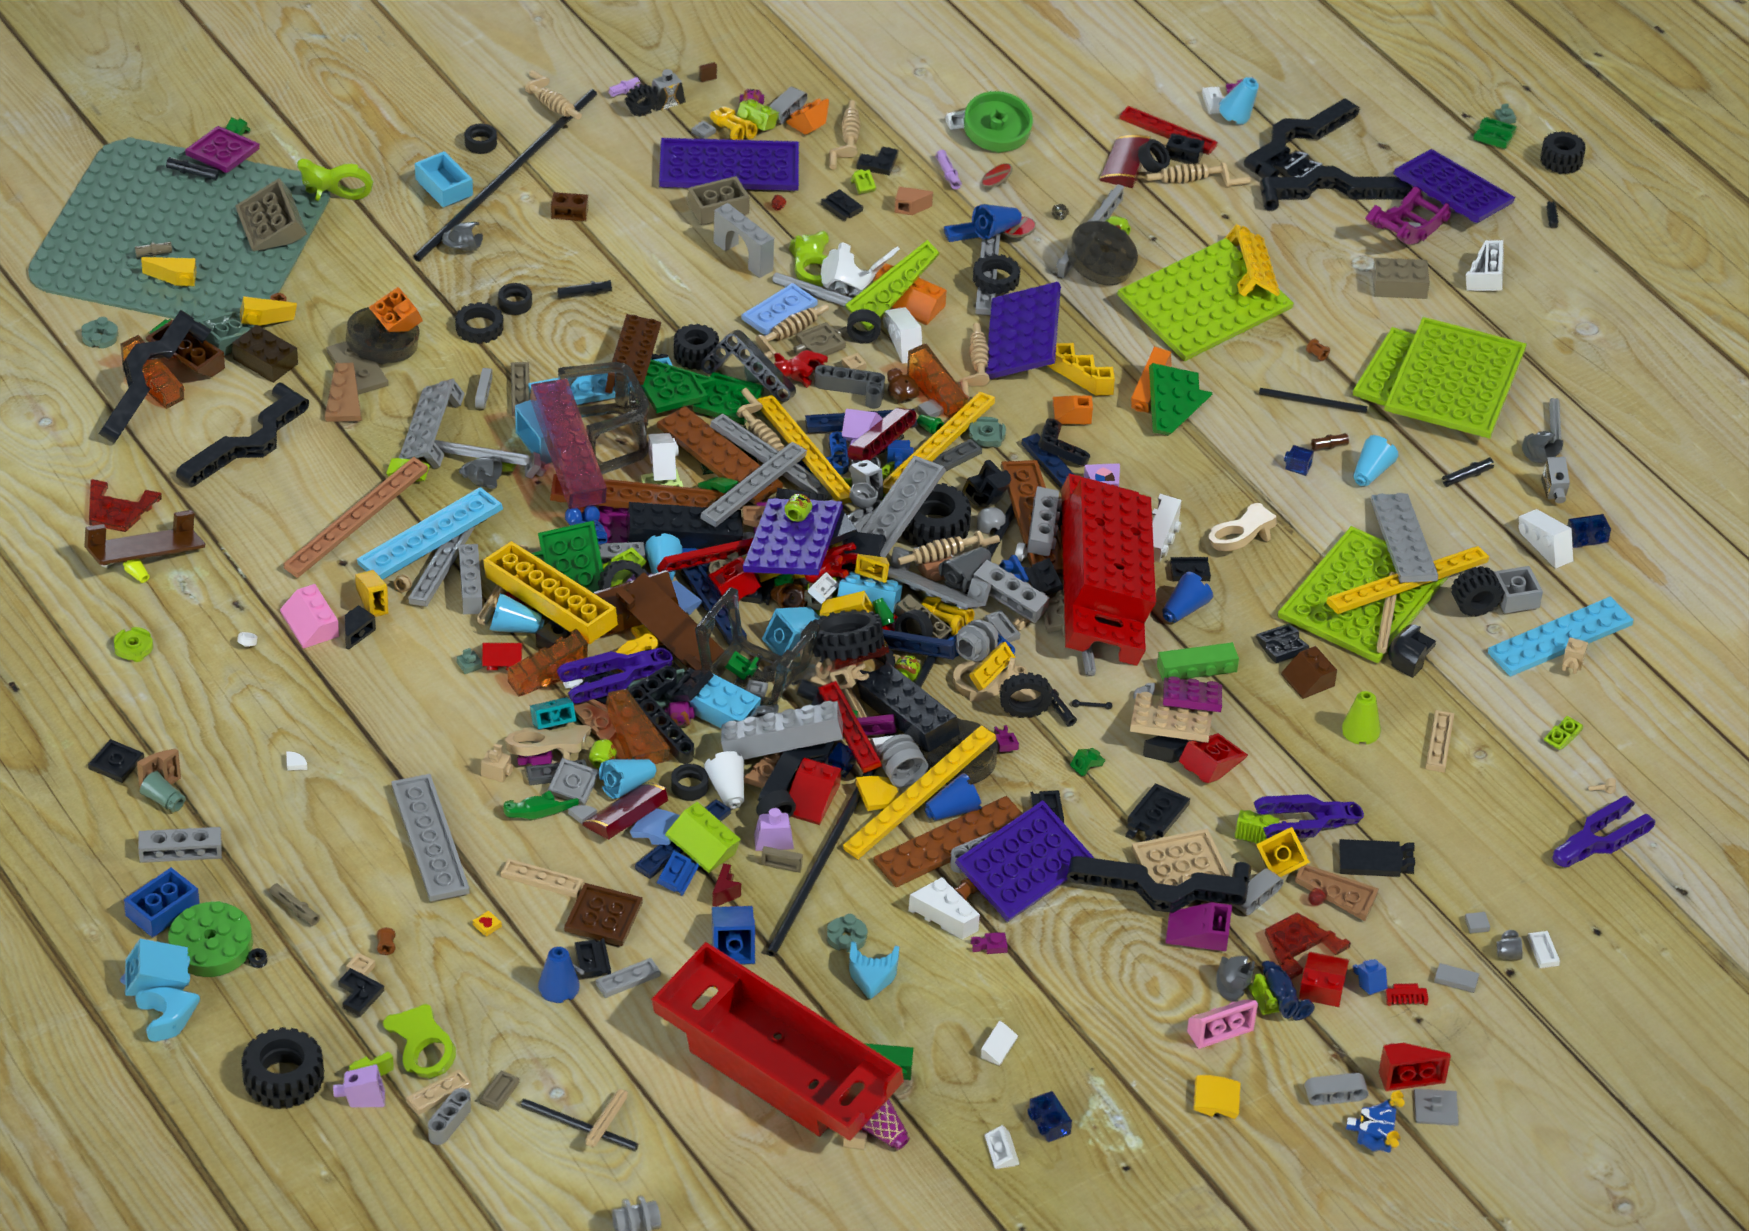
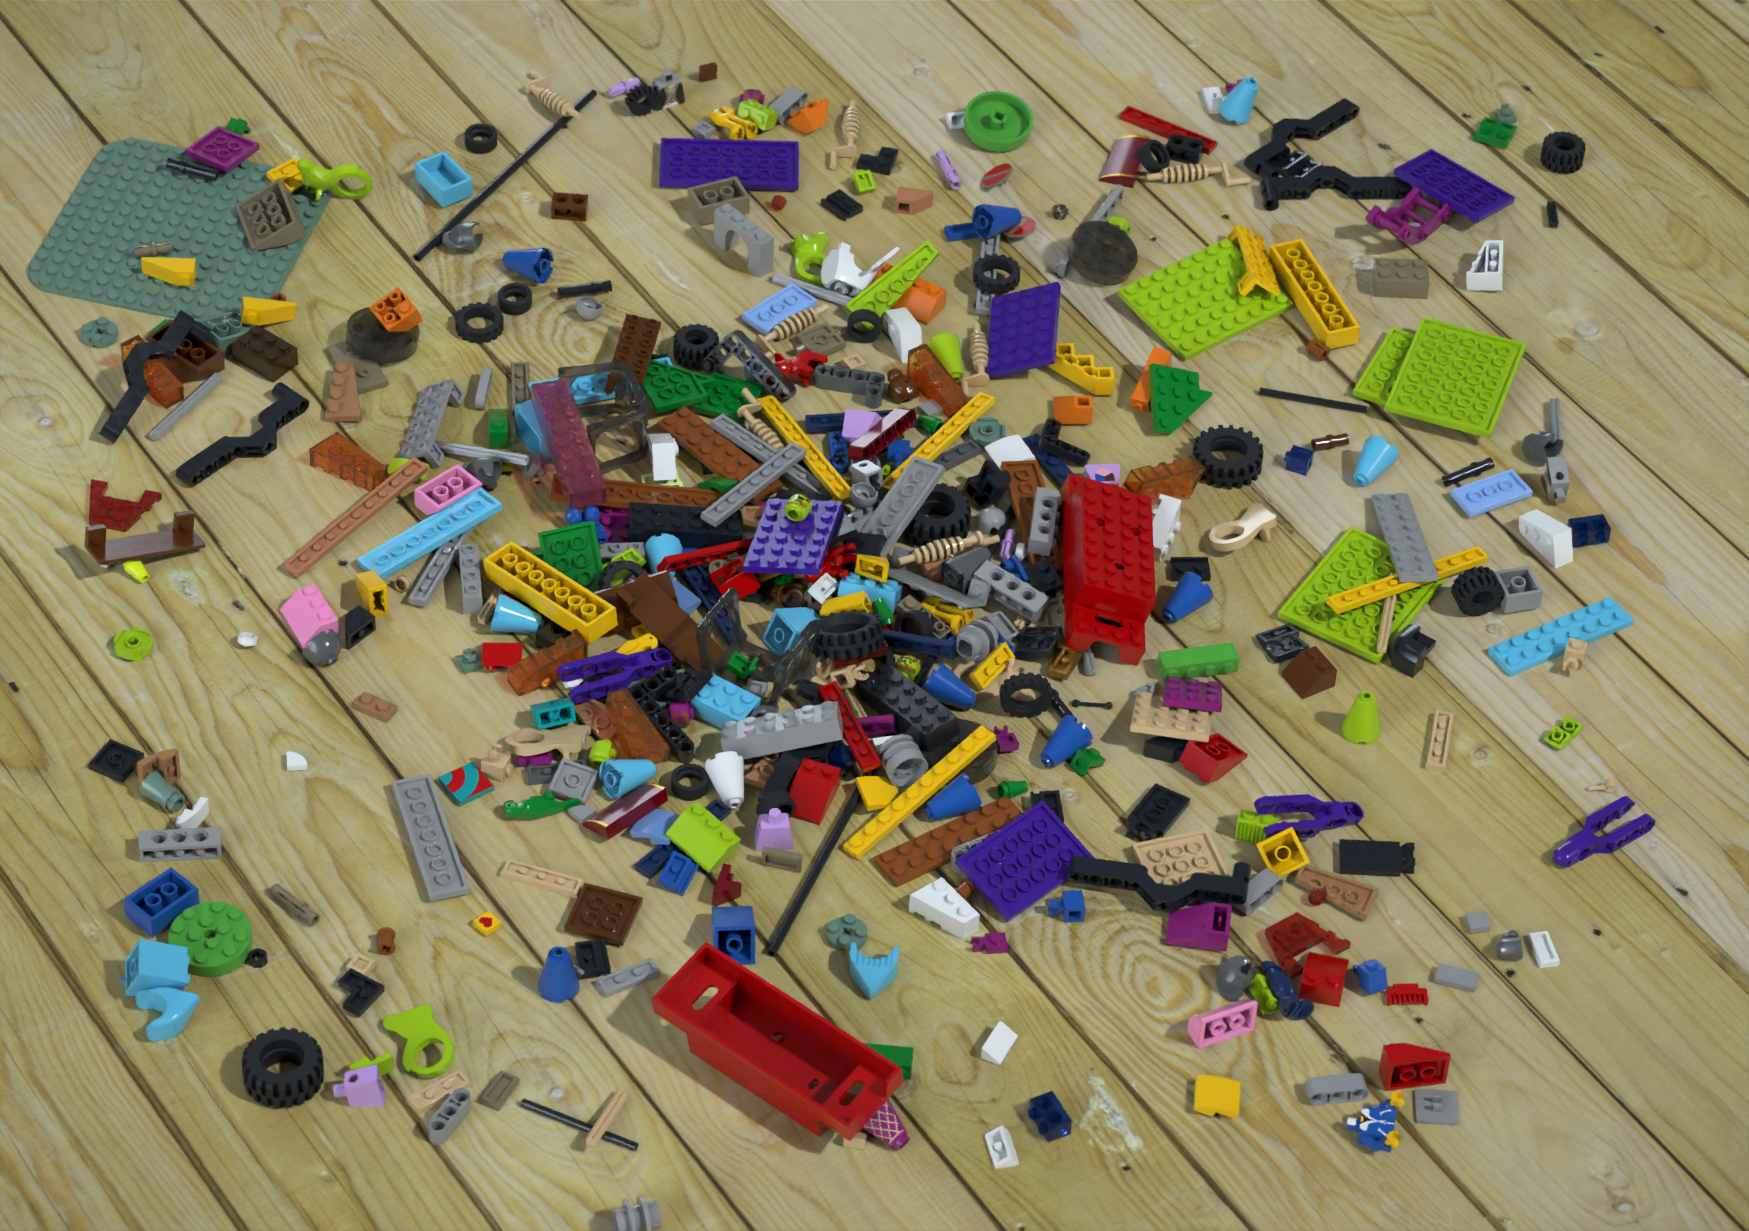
none -> light grey axle [149,372,222,441]
none -> white slope [176,797,209,829]
none -> yellow slope [266,157,304,192]
none -> dark grey cylinder [302,629,341,666]
none -> clear orange wedge [309,432,388,491]
none -> medium nougat plate [353,691,398,723]
none -> bright pink slope [414,464,482,516]
none -> teal tile [439,761,494,806]
none -> green slope [489,409,508,449]
none -> blue cone [502,248,554,283]
none -> light grey hair [576,296,603,320]
none -> blue cone [923,662,977,710]
none -> lime cone [924,332,963,384]
none -> white slope [984,434,1036,470]
none -> green cone [997,781,1028,799]
none -> lavender axle [999,529,1017,560]
none -> black slope [1014,627,1060,658]
none -> blue cone [1040,714,1093,768]
none -> pearl gold wing [1048,644,1083,680]
none -> blue brick [1048,890,1086,923]
none -> clear orange wedge [1123,455,1205,498]
none -> black tyre [1192,425,1264,490]
none -> yellow brick [1269,239,1360,349]
none -> light blue plate [1450,469,1533,518]

